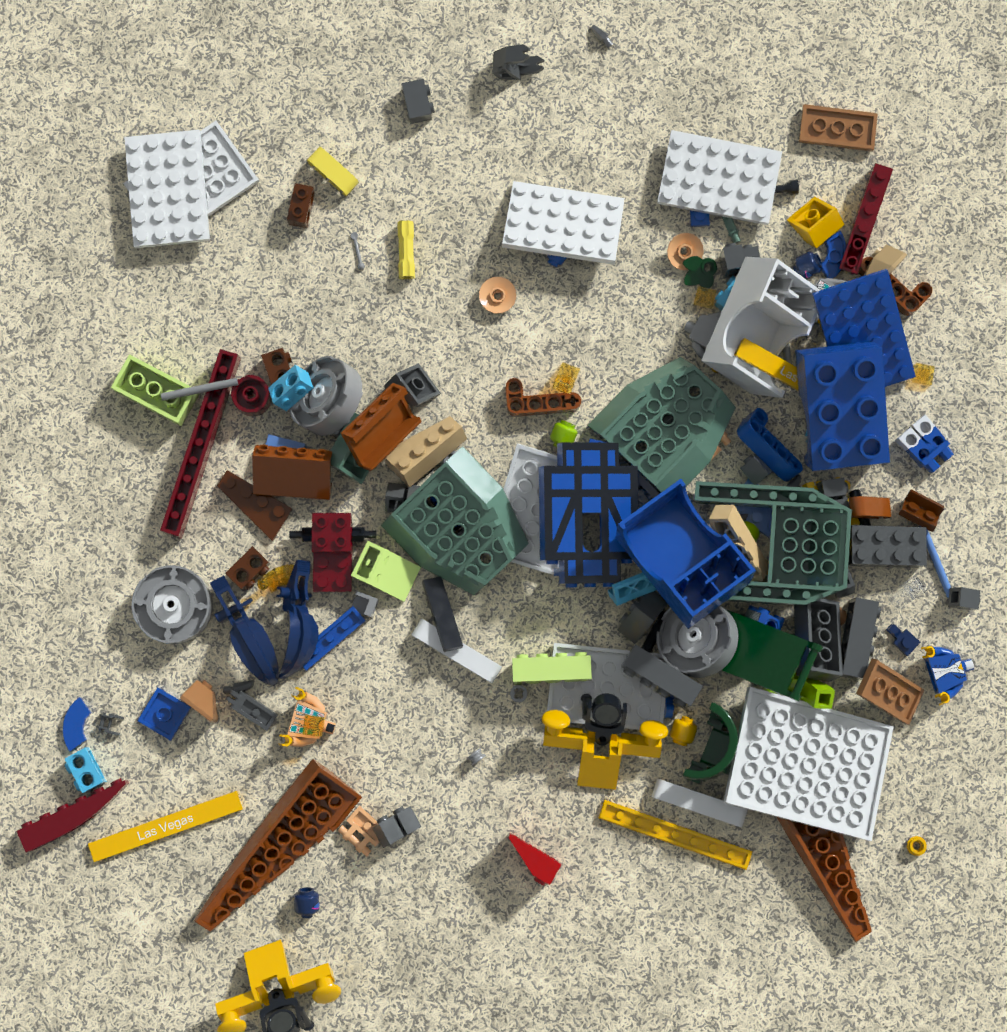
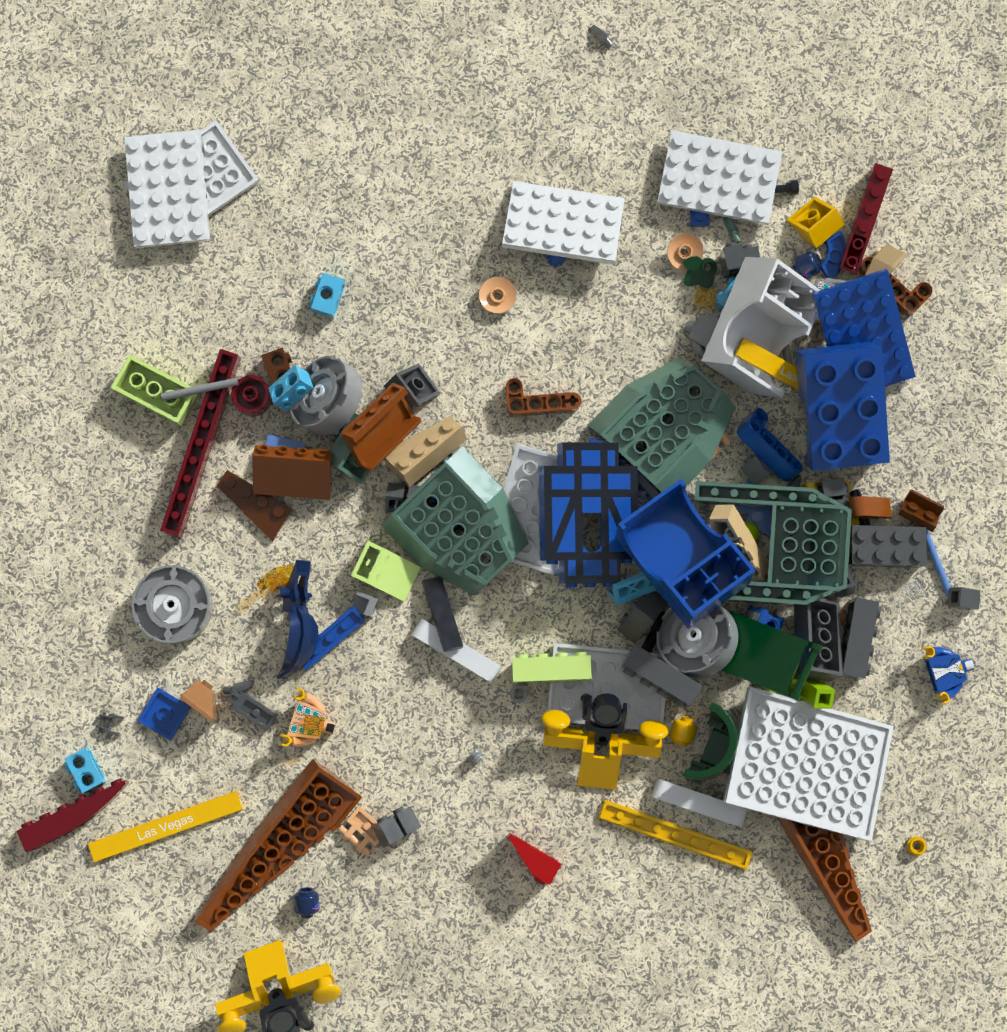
blue tile [63,697,92,752] -> none
dark blue piece [210,575,279,686] -> none
reddish brown brick [225,546,270,591] -> none
reddish brown brick [287,183,315,228] -> none
dark red piece [289,513,377,592] -> none
light yellow beam [307,146,359,196] -> none
light grey hinge [351,232,365,270] -> none
light yellow axle [397,220,415,280] -> none
dark grey brick [402,79,435,124] -> none
dark grey piece [492,44,544,80] -> none
lime head [550,420,578,447] -> none
clear yellow slope [552,362,580,394] -> none
blue tile [664,696,674,719] -> none
medium nougat plate [798,104,878,152] -> none
medium nougat plate [856,658,924,725] -> none
dark blue plate [886,624,921,656] -> none
blue hips [894,414,954,473] -> none
clear yellow tile [912,363,935,386] -> none
none -> medium azure brick [309,273,346,319]

